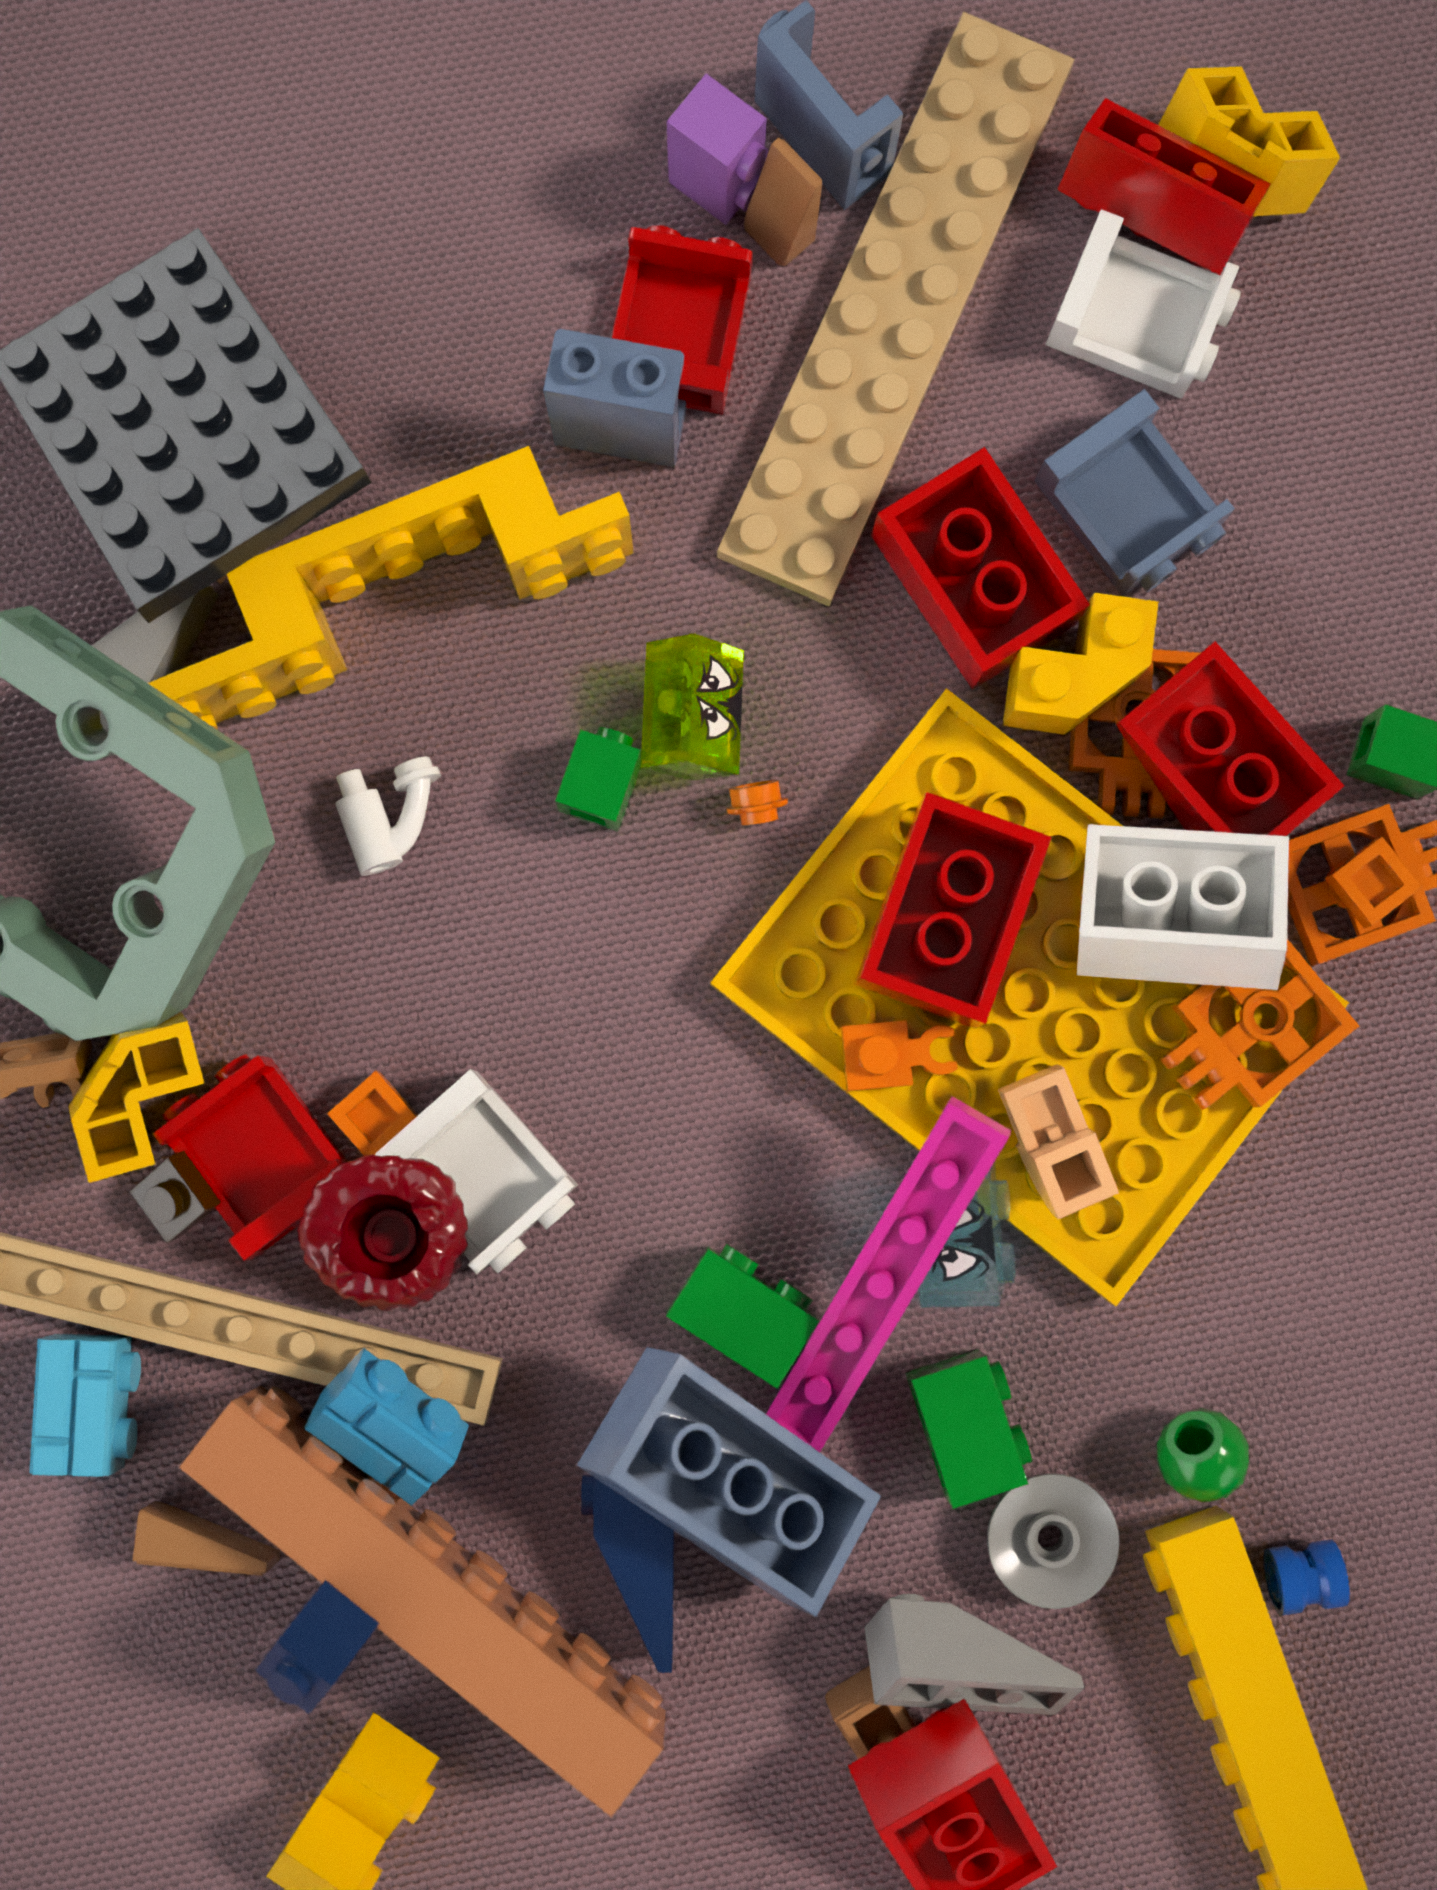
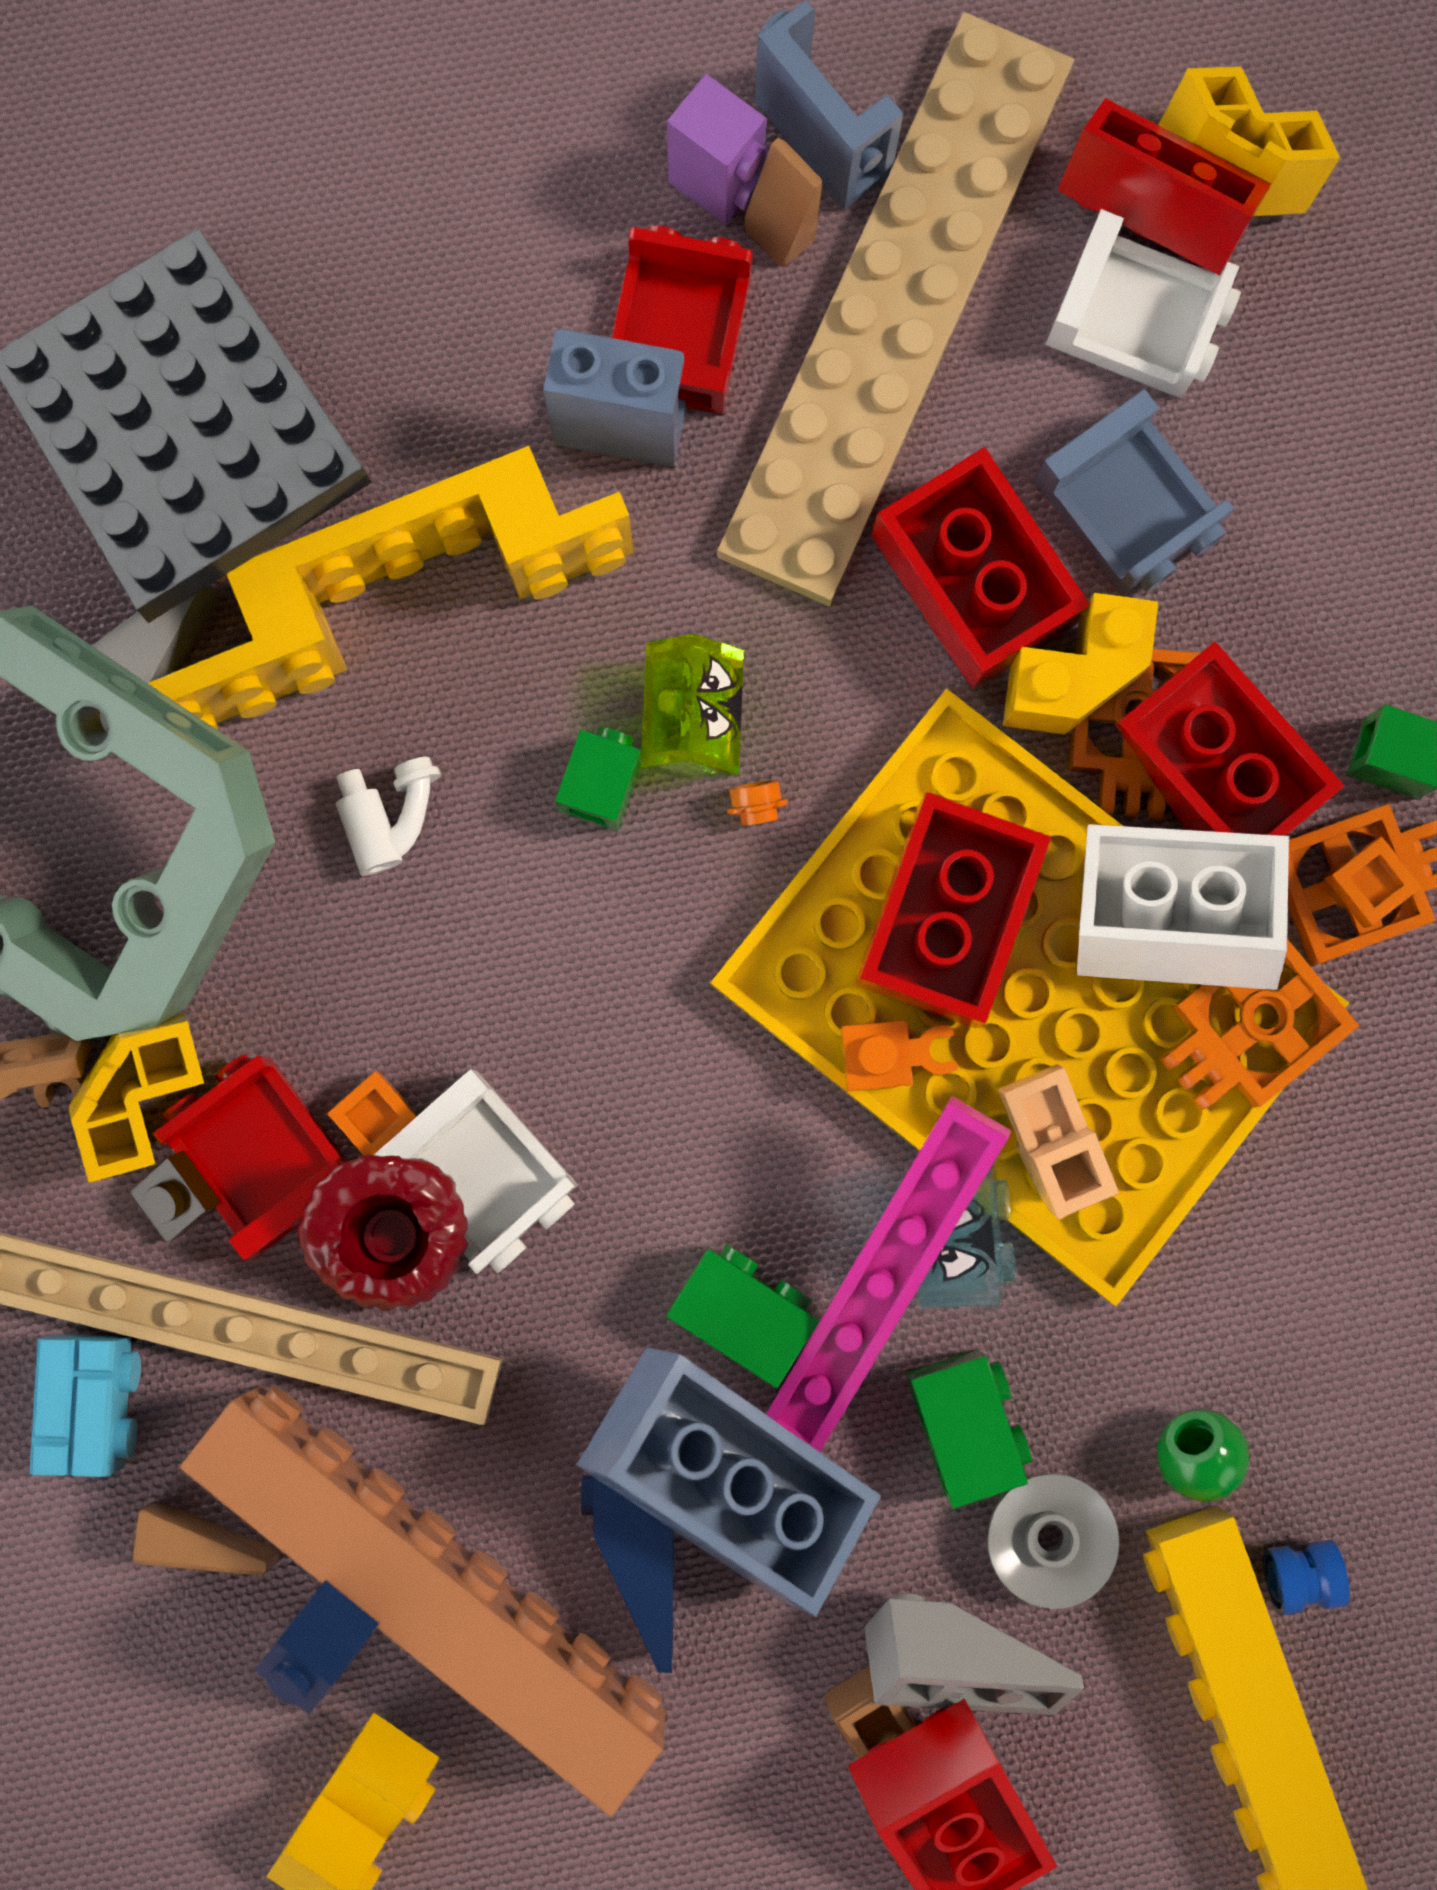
dark azure brick [304,1348,469,1506] -> none

